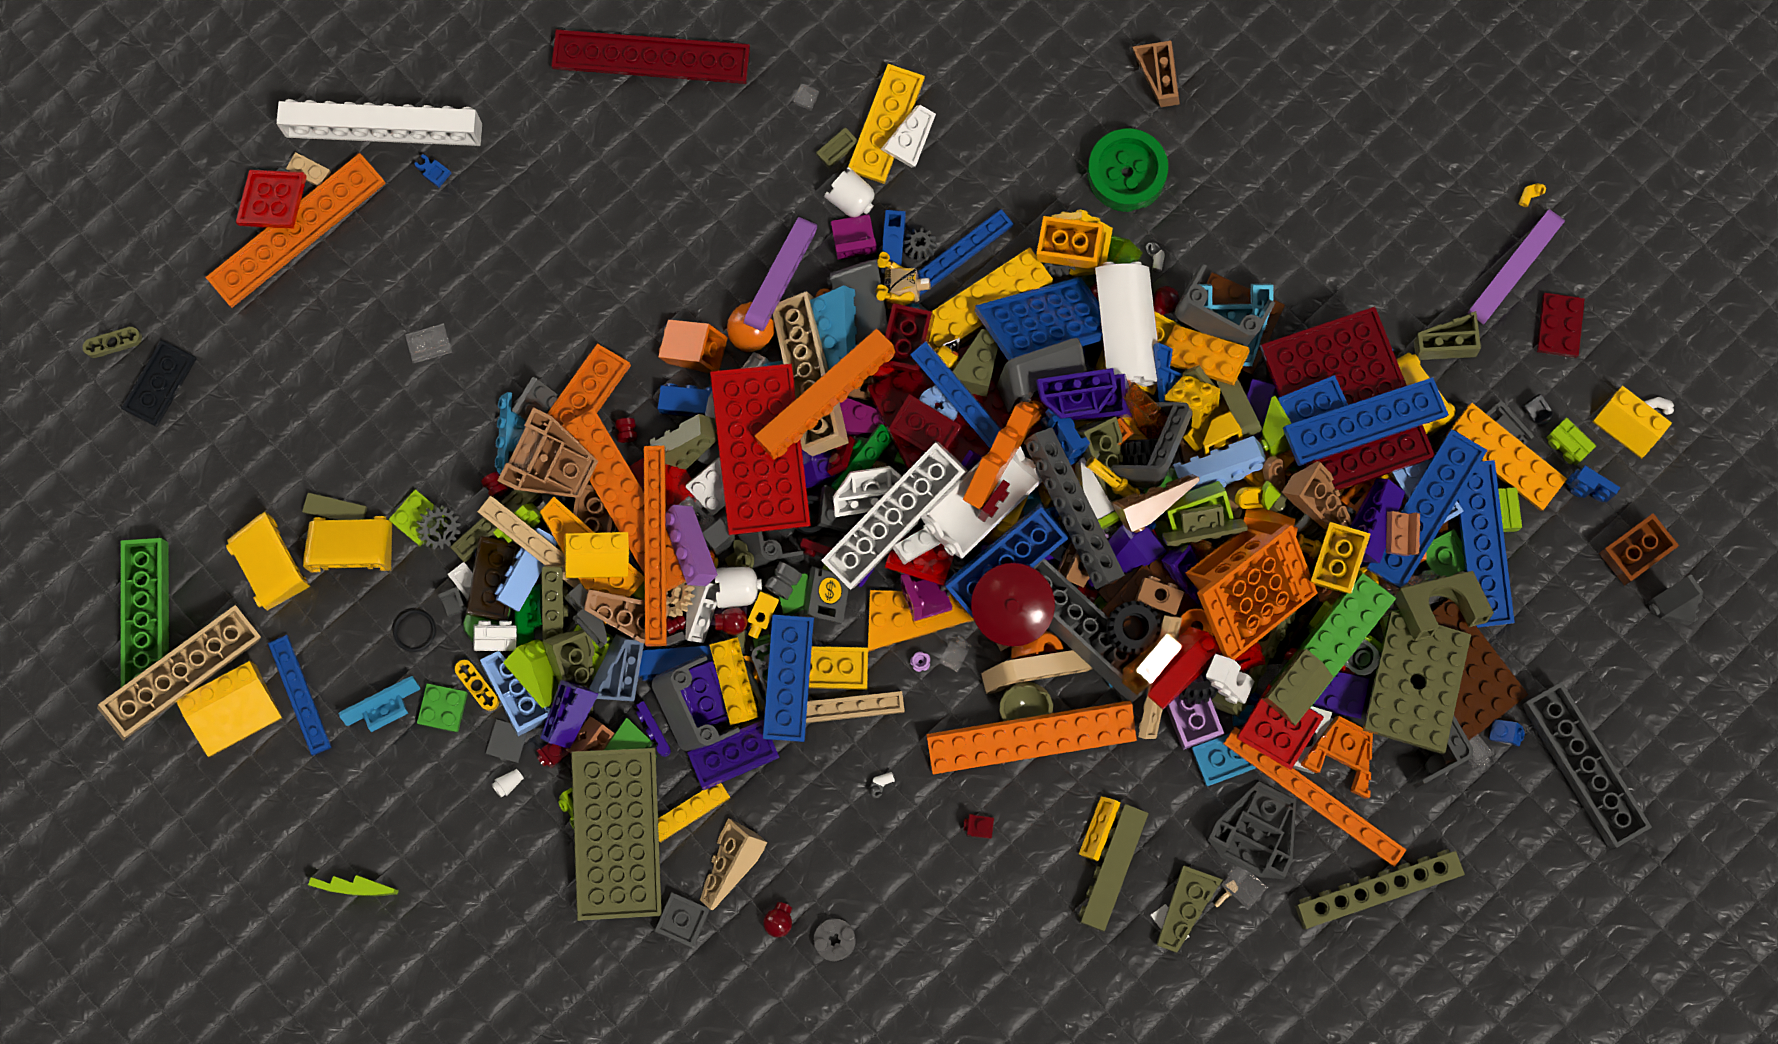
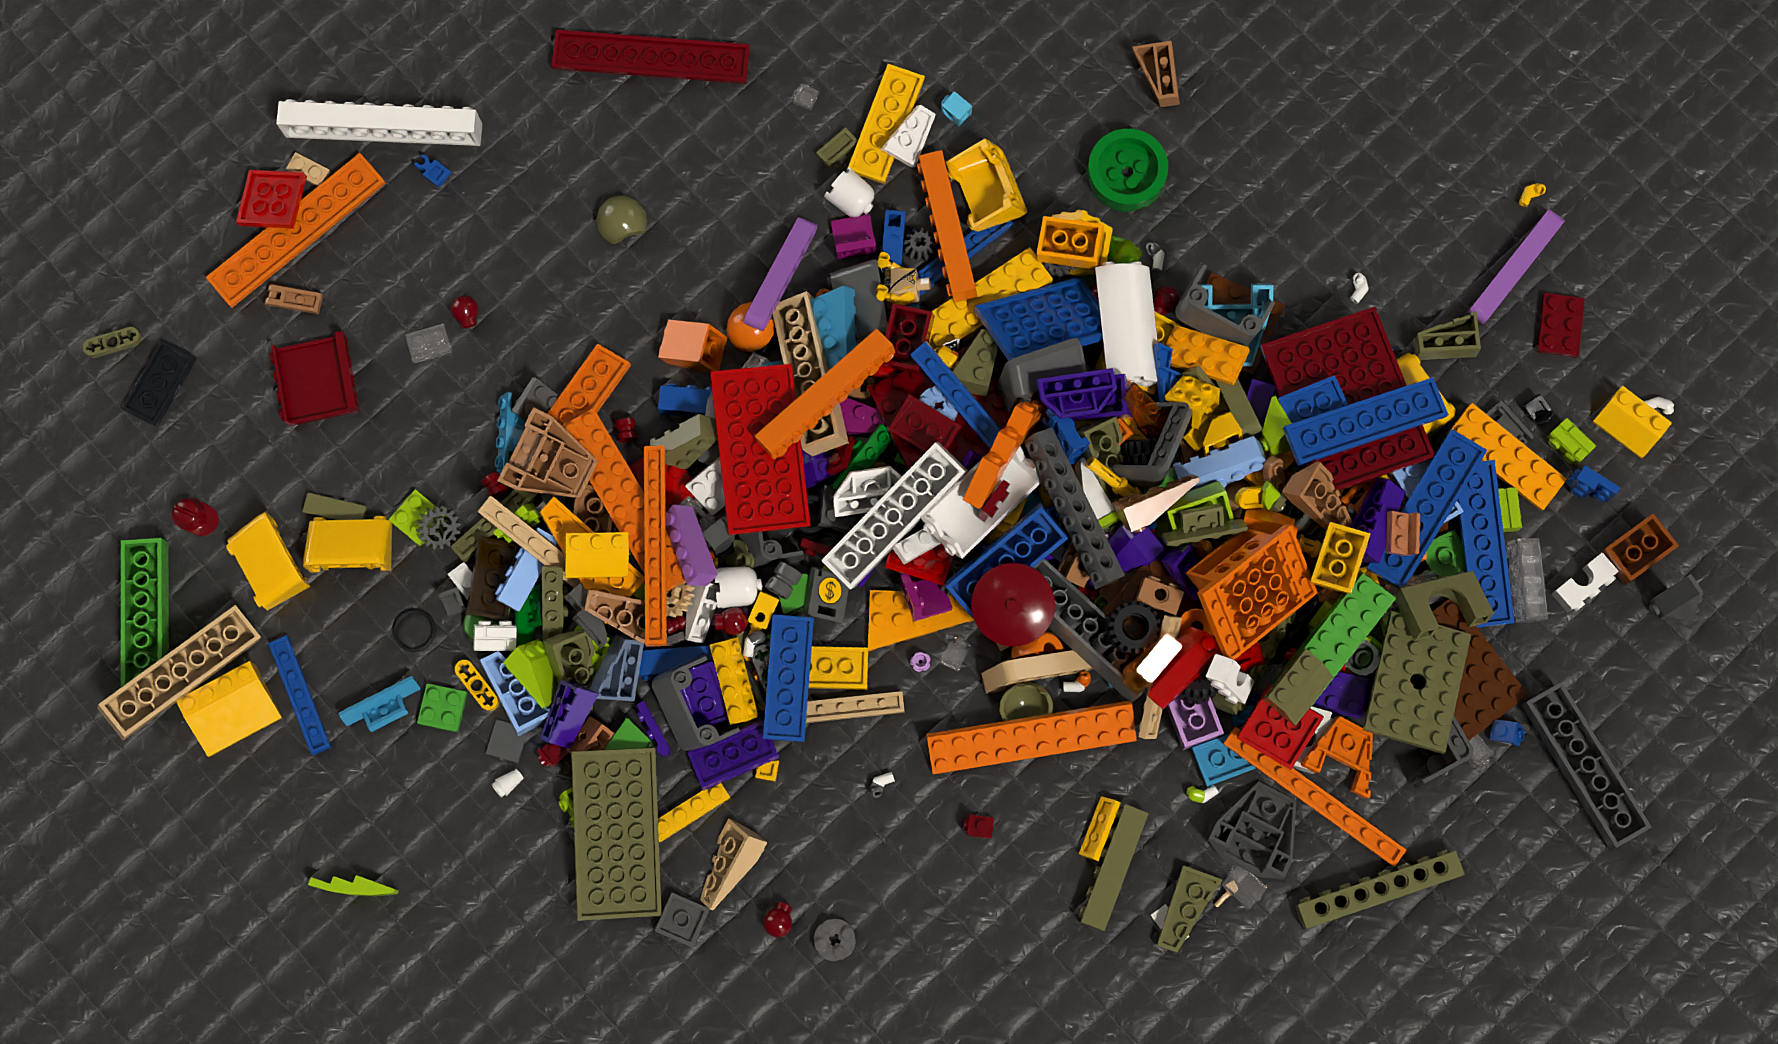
none -> dark red piece [172,498,219,536]
none -> medium nougat plate [264,285,323,314]
none -> dark red panel [270,331,360,426]
none -> dark red piece [451,295,478,329]
none -> olive cylinder [596,195,648,244]
none -> arm [743,630,766,657]
none -> yellow tile [755,760,779,782]
none -> orange brick [917,150,978,303]
none -> medium azure brick [941,91,972,127]
none -> yellow windscreen [946,139,1027,232]
none -> arm [1063,671,1091,692]
none -> arm [1186,785,1219,803]
none -> white arm [1350,273,1368,304]
none -> clear brick [1506,538,1548,623]
none -> white arch [1552,553,1618,613]

